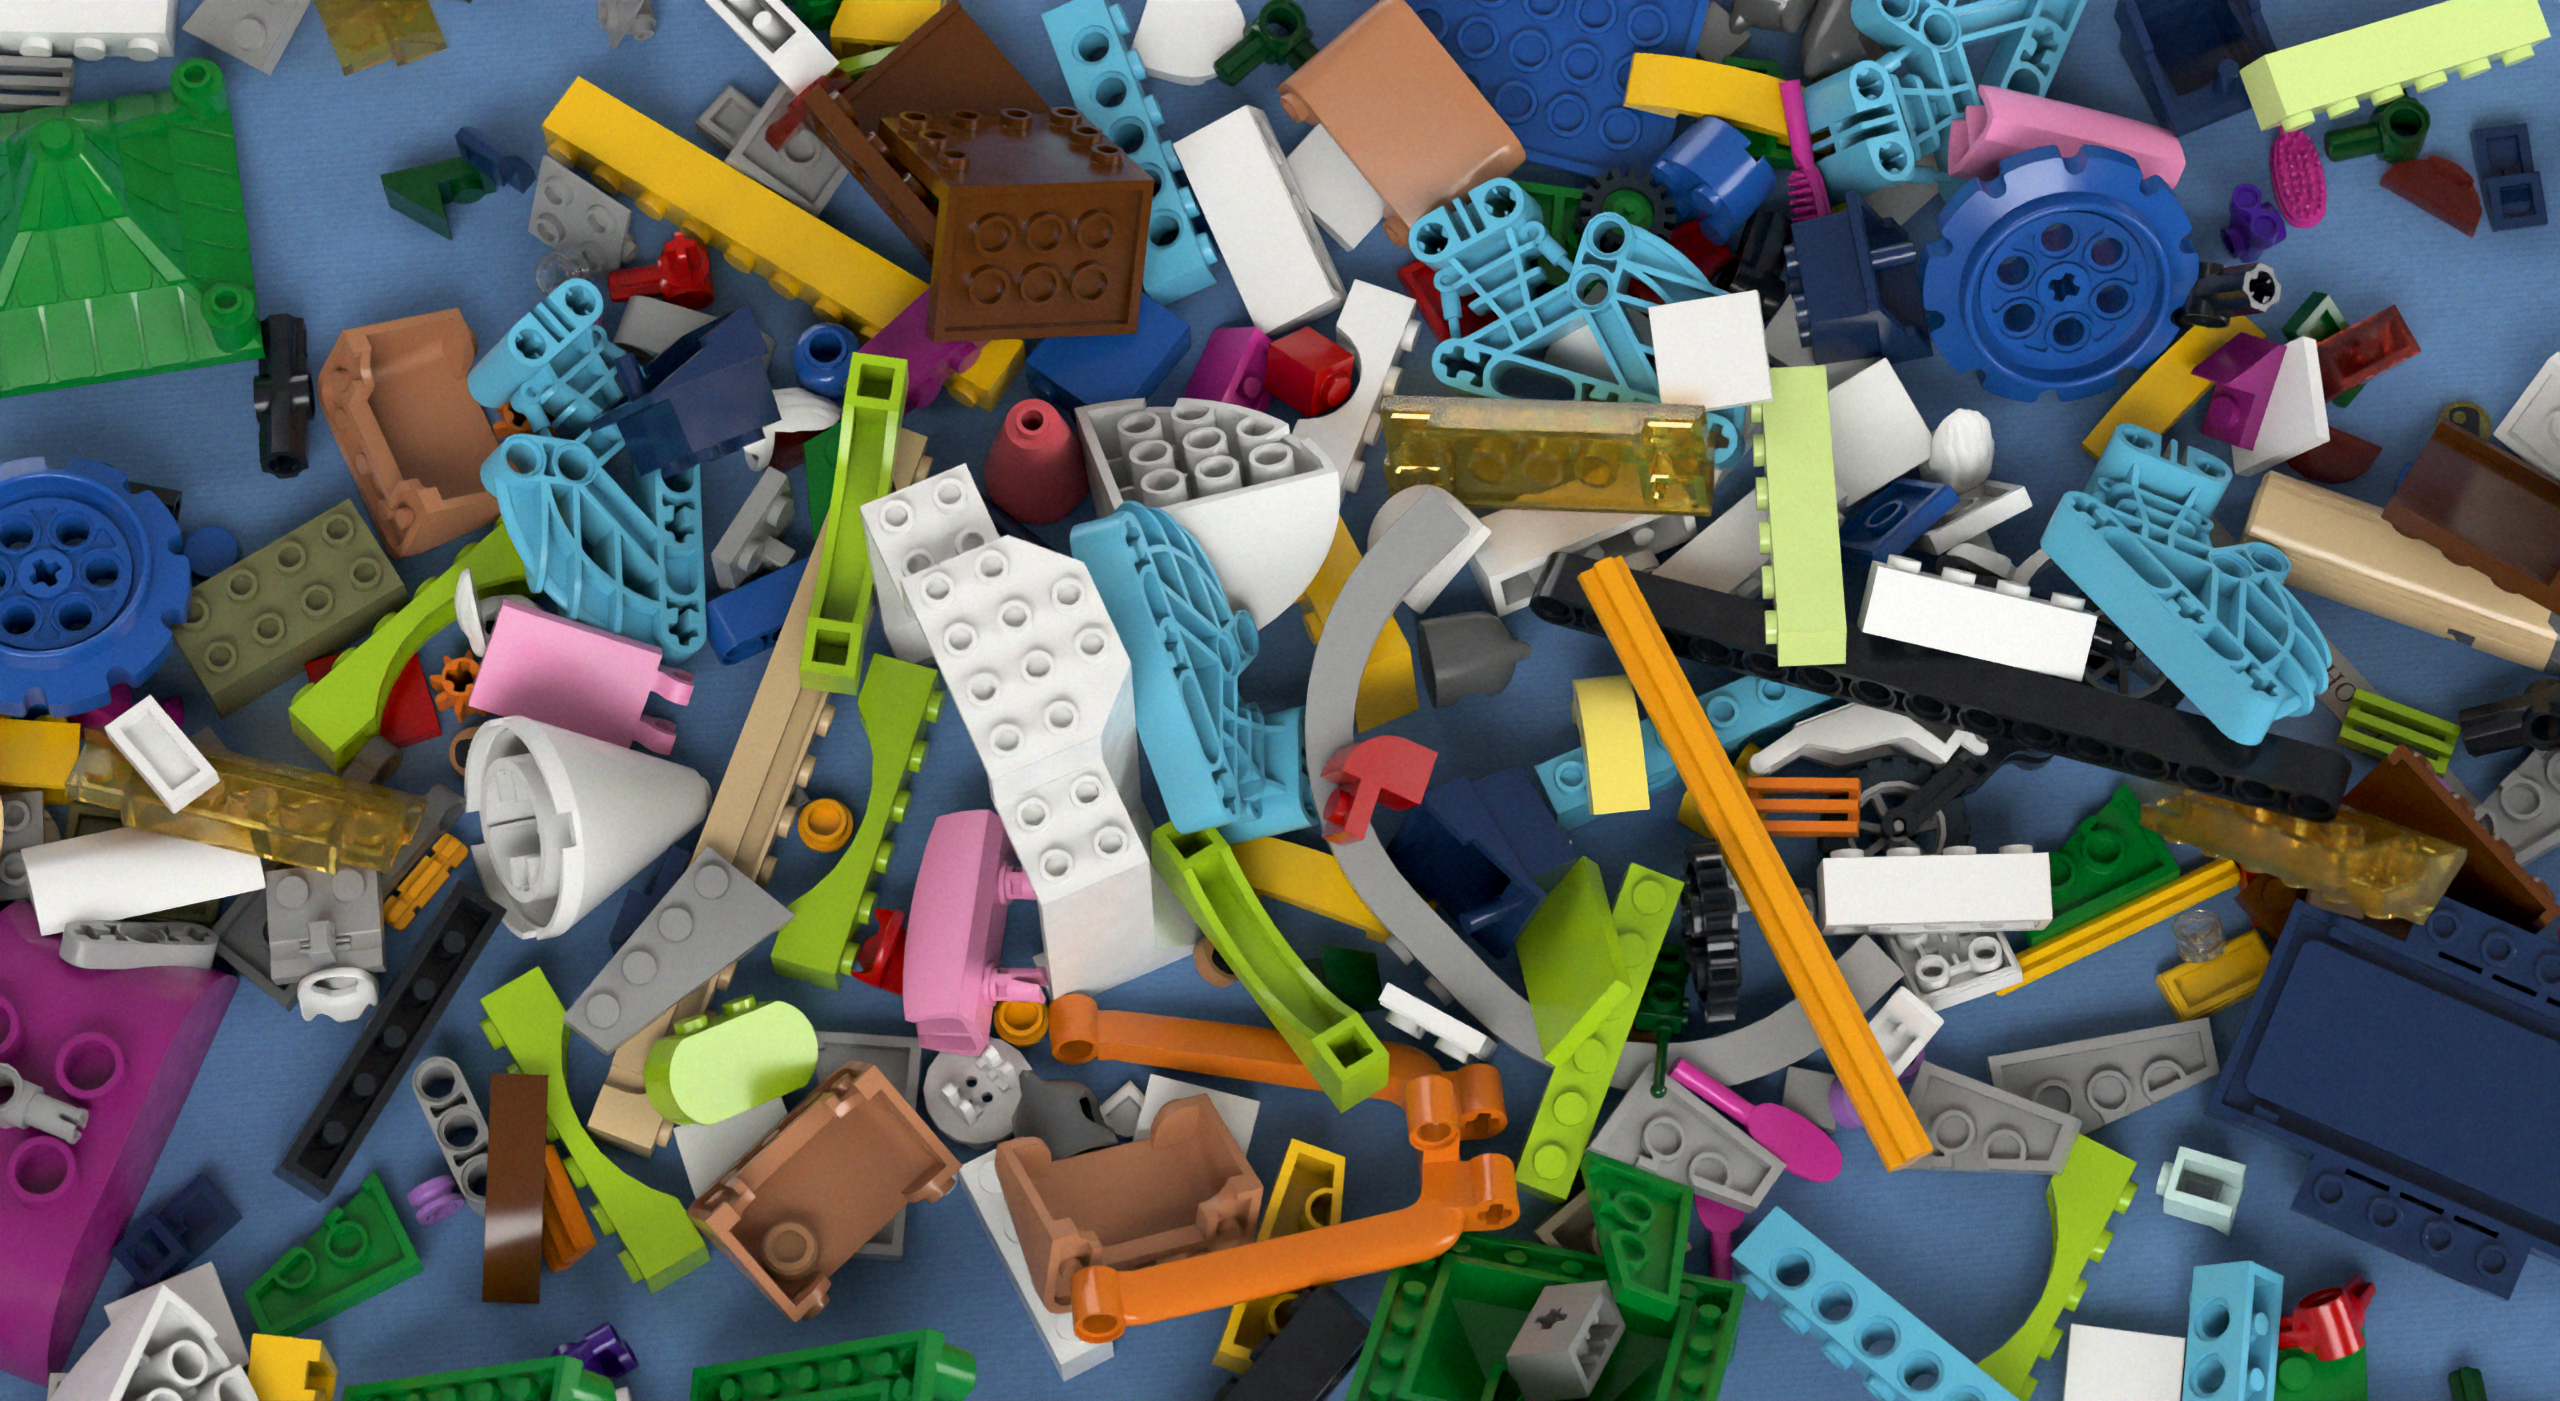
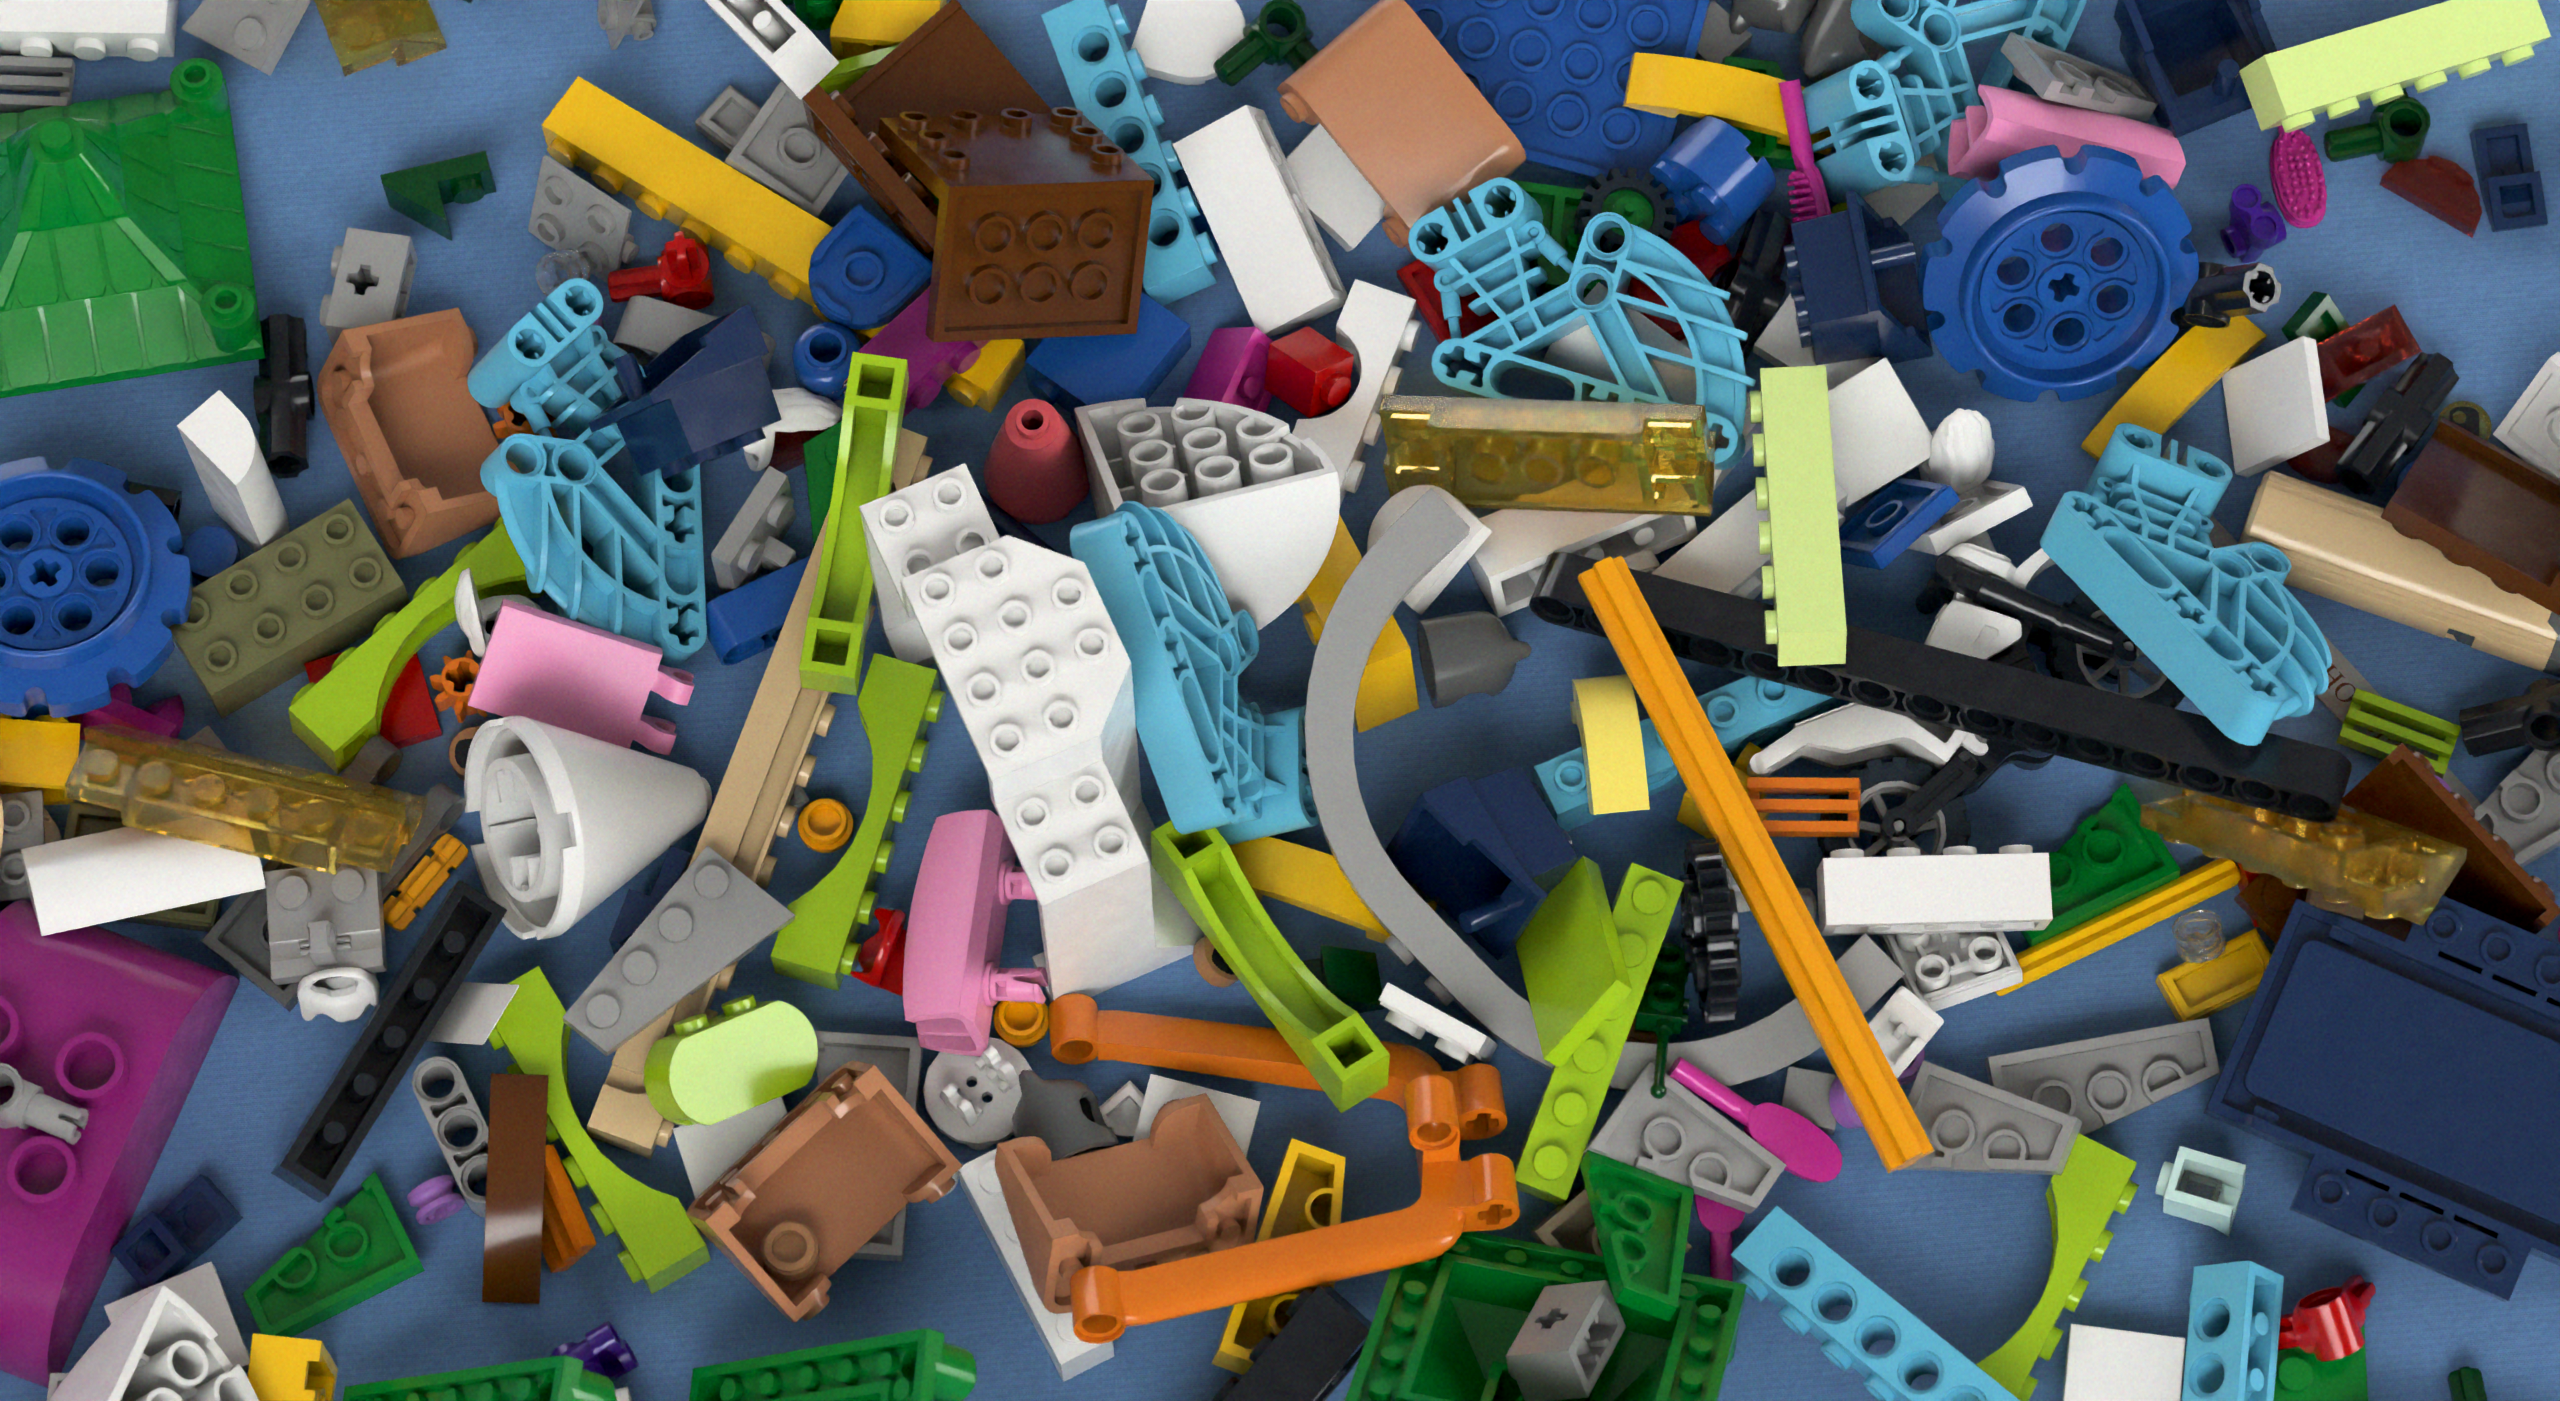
light grey beam [59,921,219,970] -> none
white tile [104,695,220,814] -> none
dark blue slope [455,127,536,194] -> none
clear red tile [764,67,855,152] -> none
red brick [1320,735,1438,846] -> none
white tile [1648,290,1774,418] -> none
white brick [1856,554,2098,682] -> none
magenta slope [2191,332,2287,451] -> none
none -> white brick [177,389,289,552]
none -> light grey brick [320,227,418,347]
none -> white sticker [426,982,519,1045]
none -> blue tile [809,203,933,330]
none -> light grey wing [2000,32,2158,122]
none -> black piece [2333,352,2460,496]

